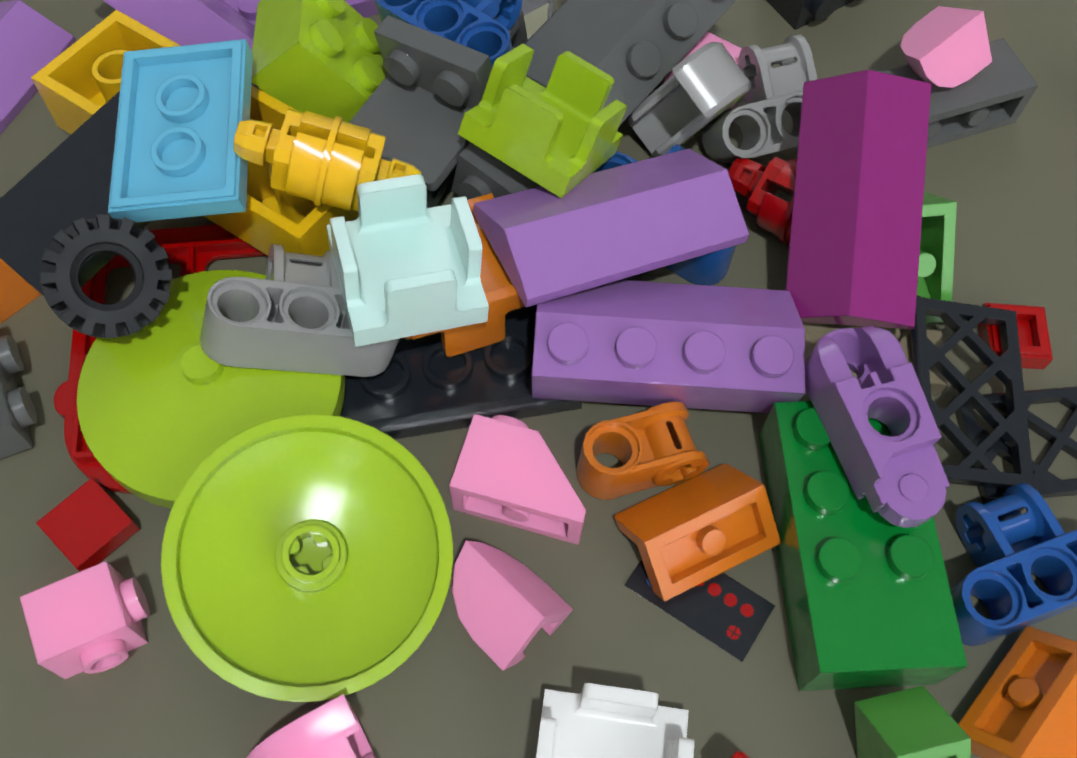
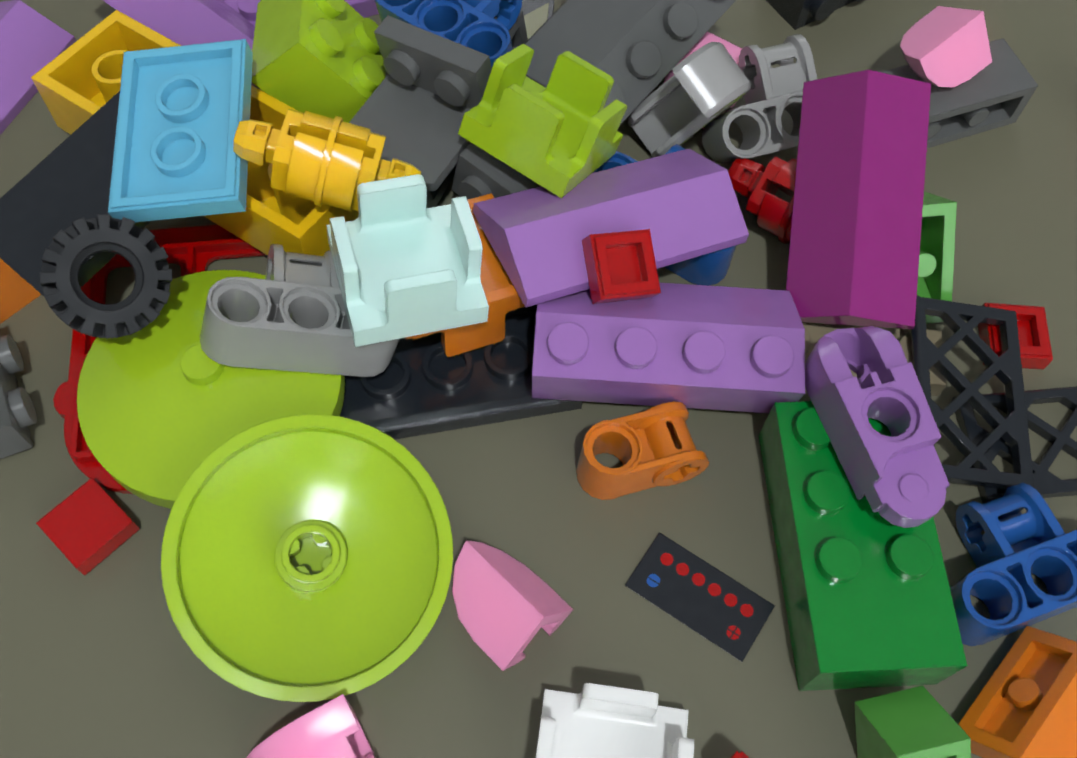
bright pink brick [20,561,150,679] -> none
bright pink slope [449,414,586,545] -> none
orange panel [614,464,781,602] -> none
none -> red tile [582,229,661,304]

